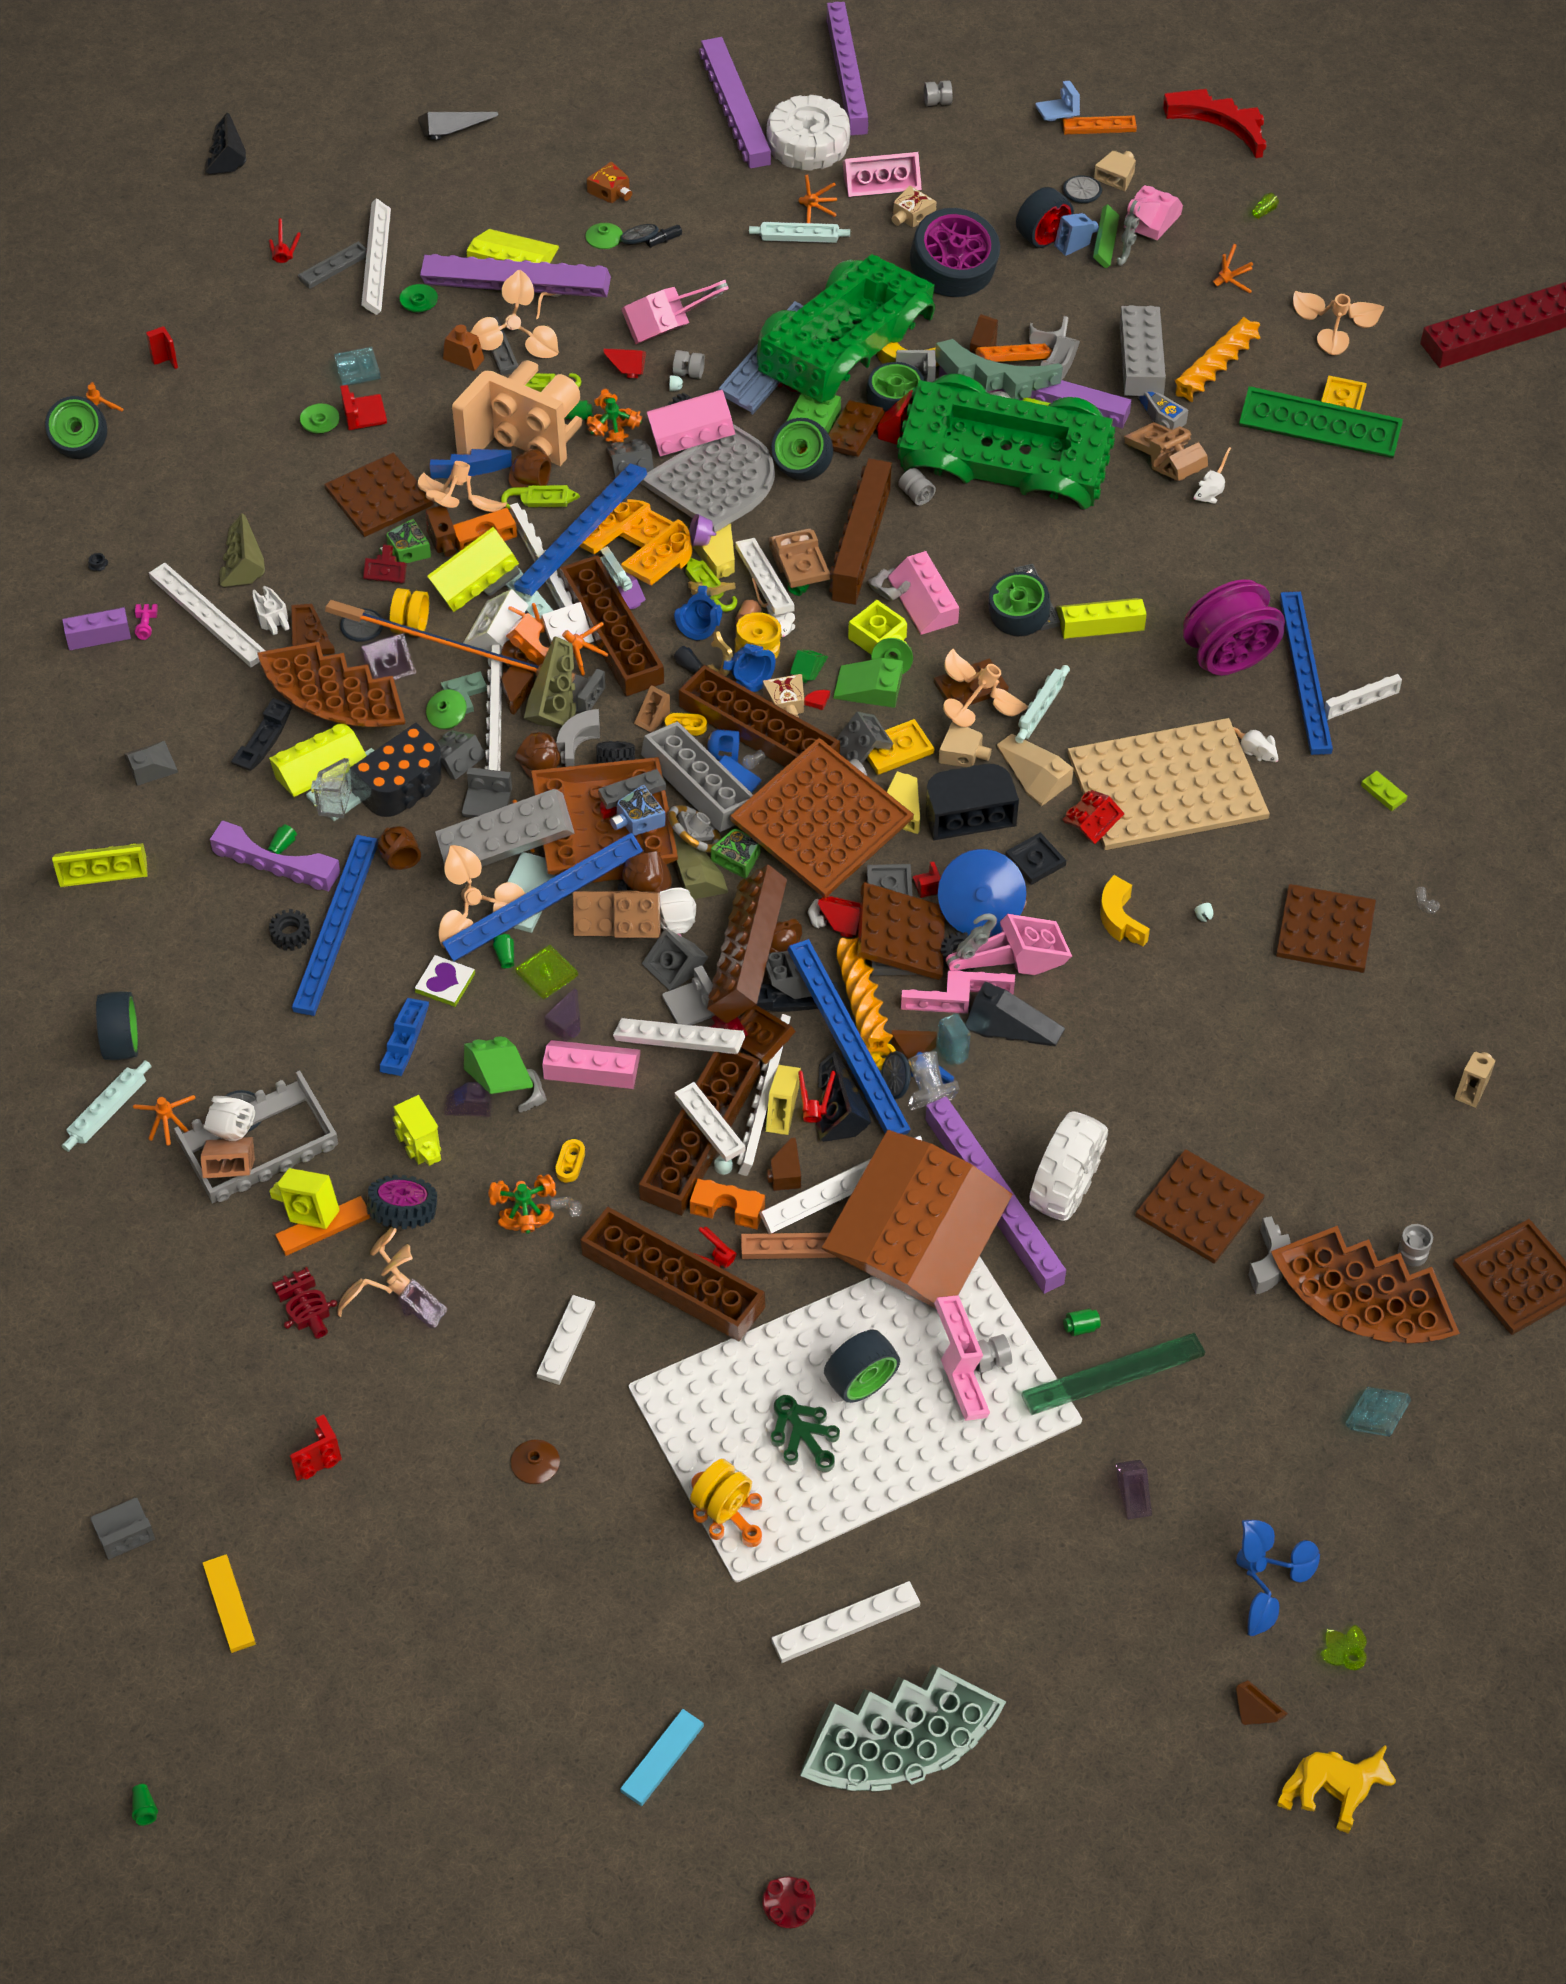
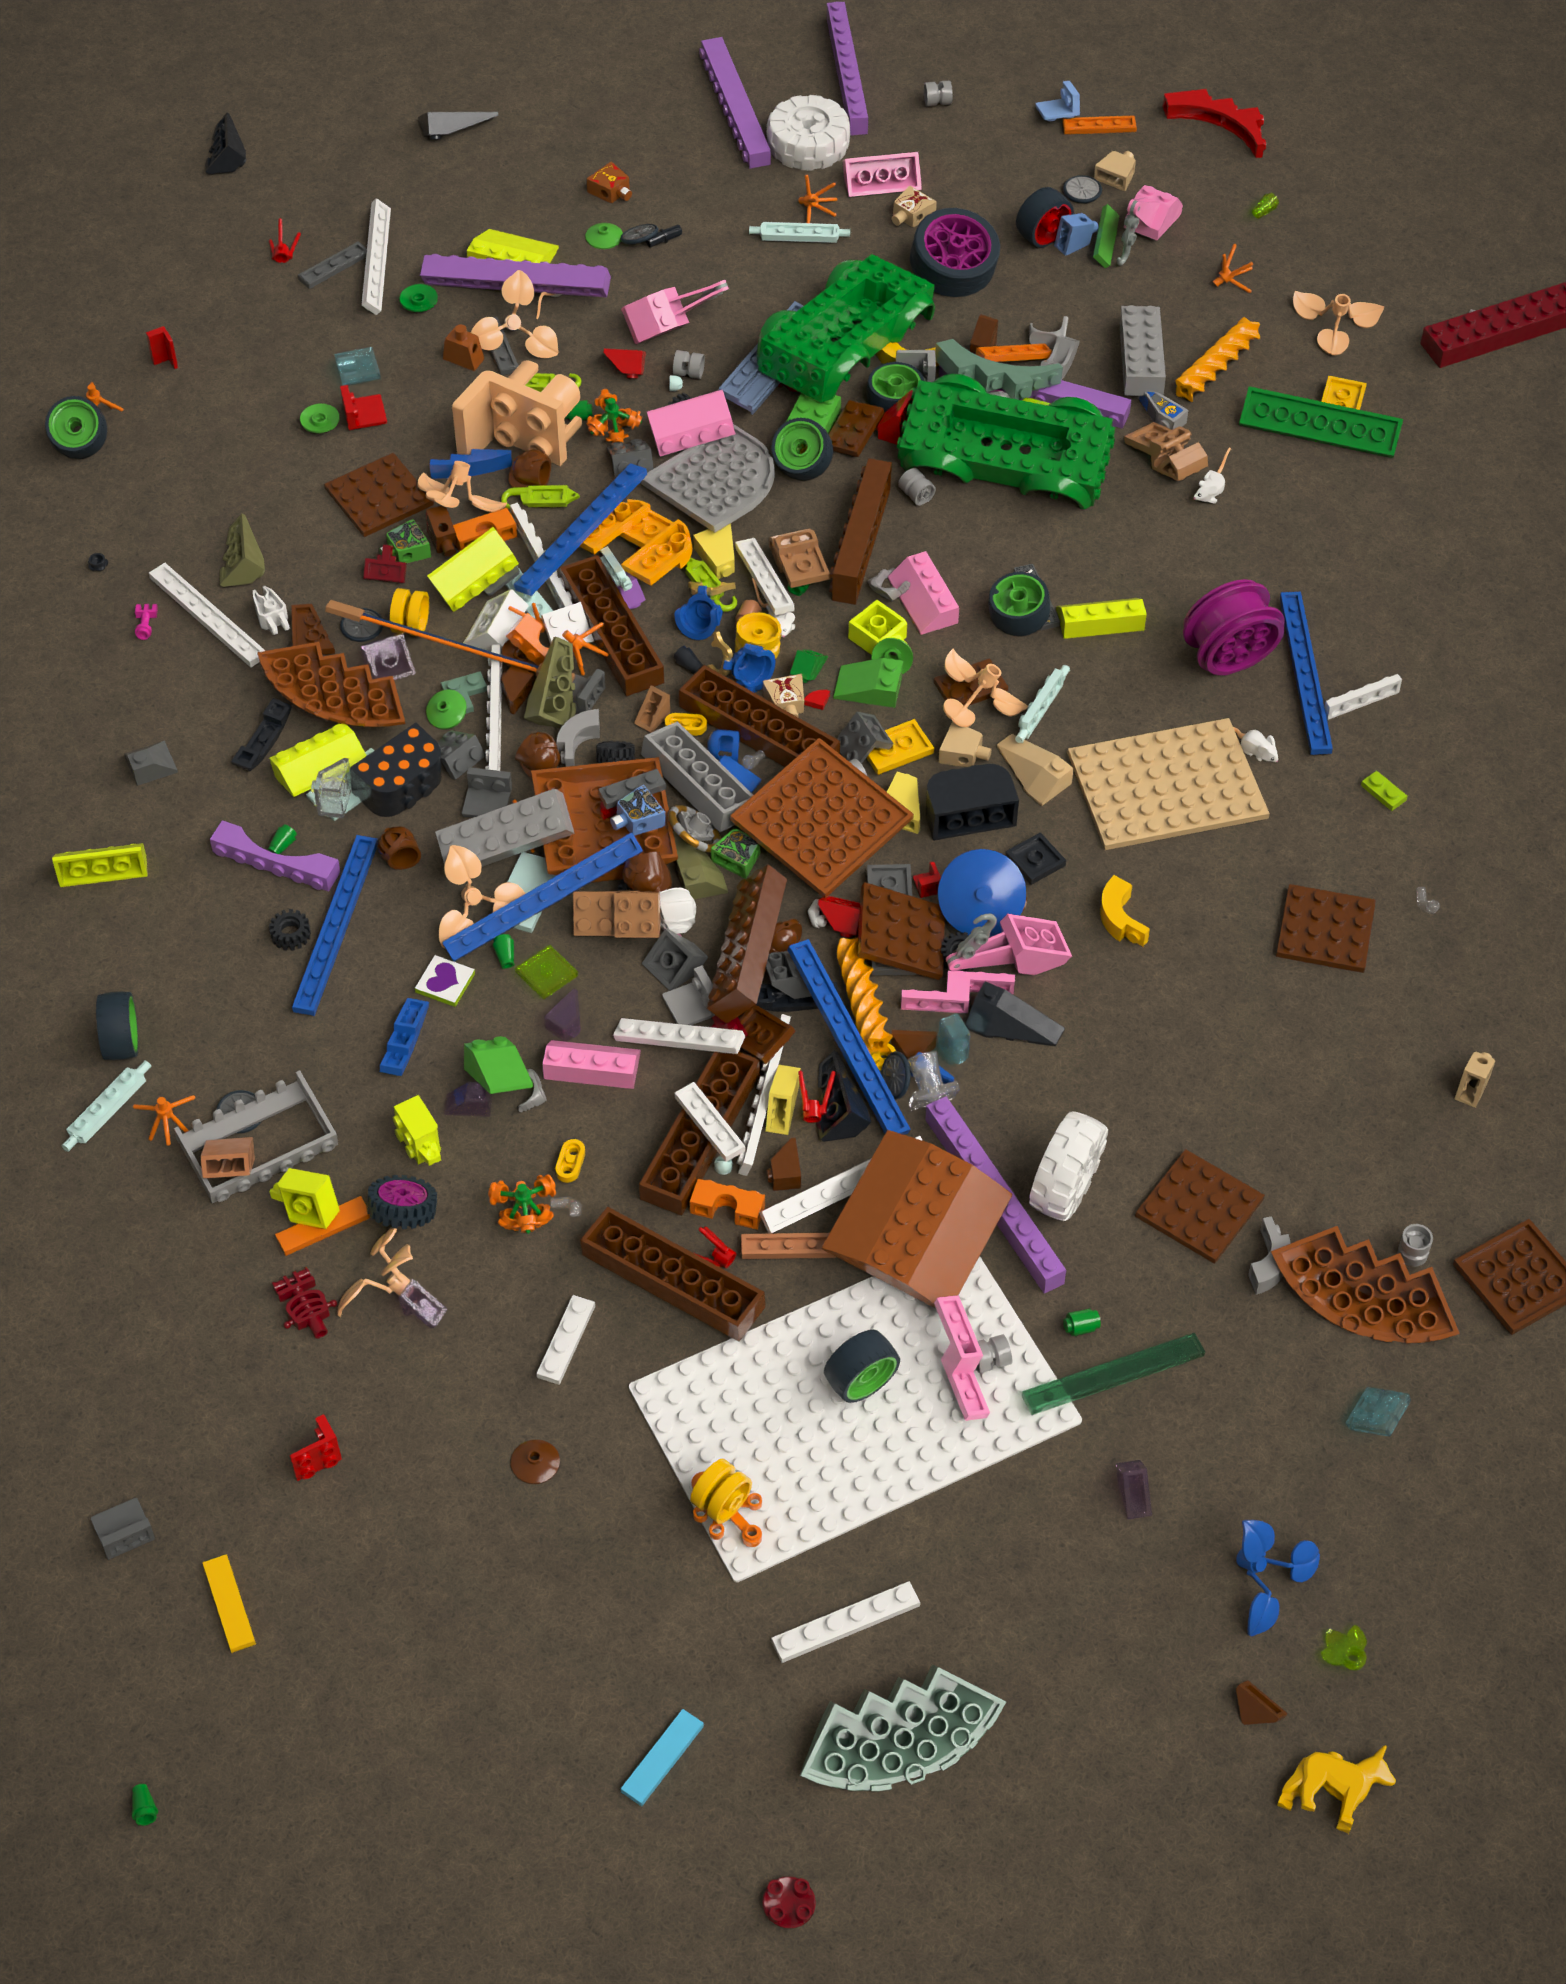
medium lavender slope [62,607,131,650] -> none
white piece [204,1096,255,1141] -> none
medium lavender piece [689,514,716,547] -> none
dark green plant [771,1395,840,1473] -> none
red bracket [1062,790,1125,844] -> none
light aqua hinge [1194,903,1213,922] -> none

